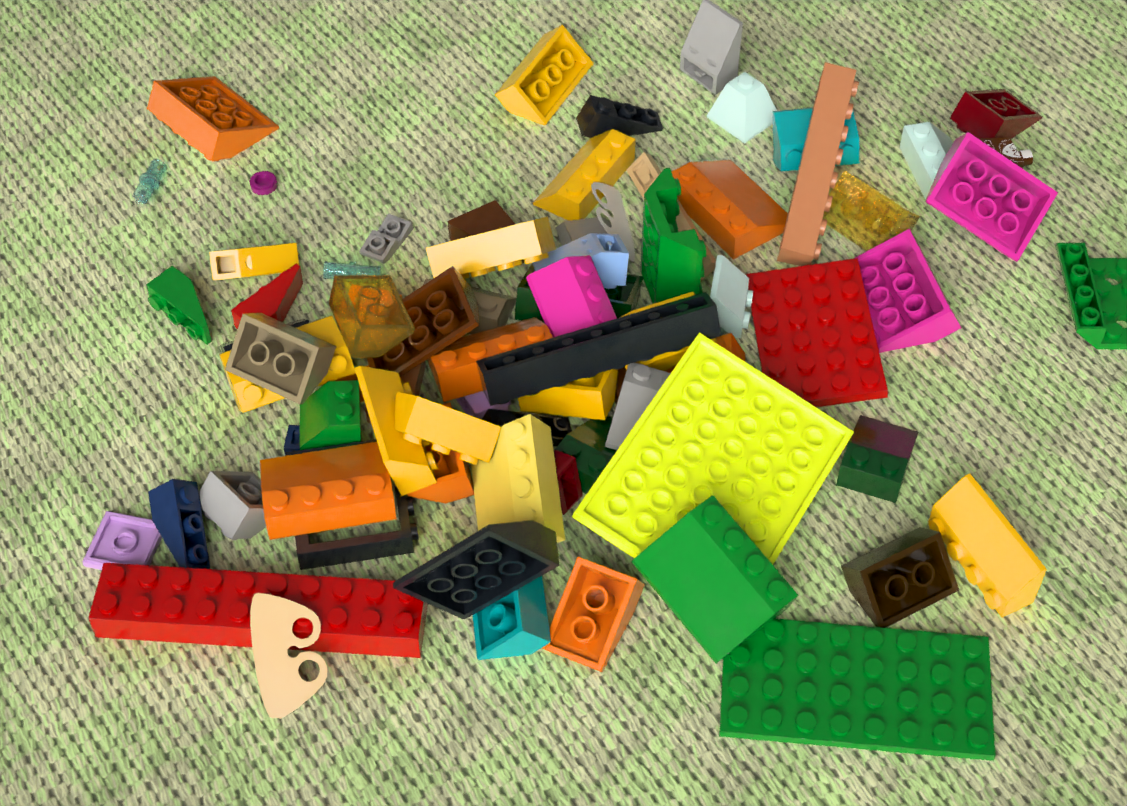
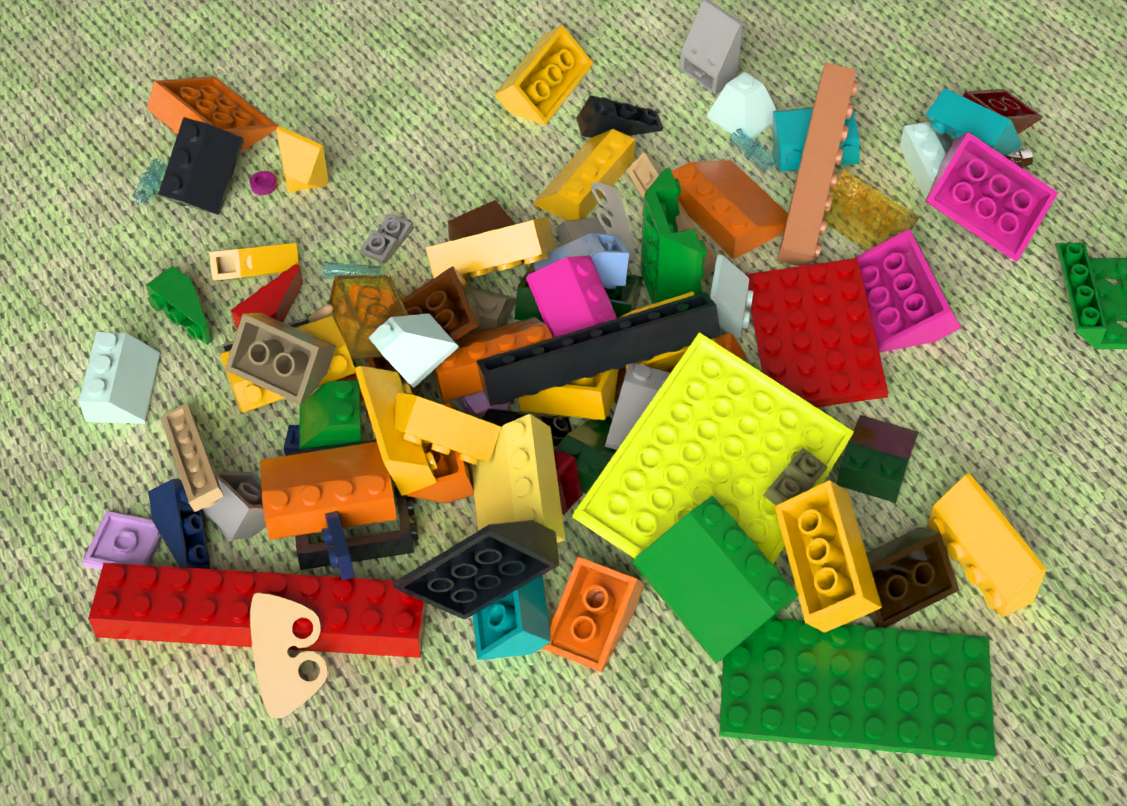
none -> light aqua slope [79,332,161,423]
none -> black slope [158,117,244,215]
none -> tan plate [160,403,224,512]
none -> yellow slope [276,126,329,192]
none -> tan piece [306,304,334,323]
none -> dark blue plate [321,511,354,580]
none -> light aqua slope [368,314,459,388]
none -> clear light blue axle [730,128,776,171]
none -> olive slope [763,448,828,505]
none -> yellow brick [774,480,882,633]
none -> teal slope [926,88,1022,156]

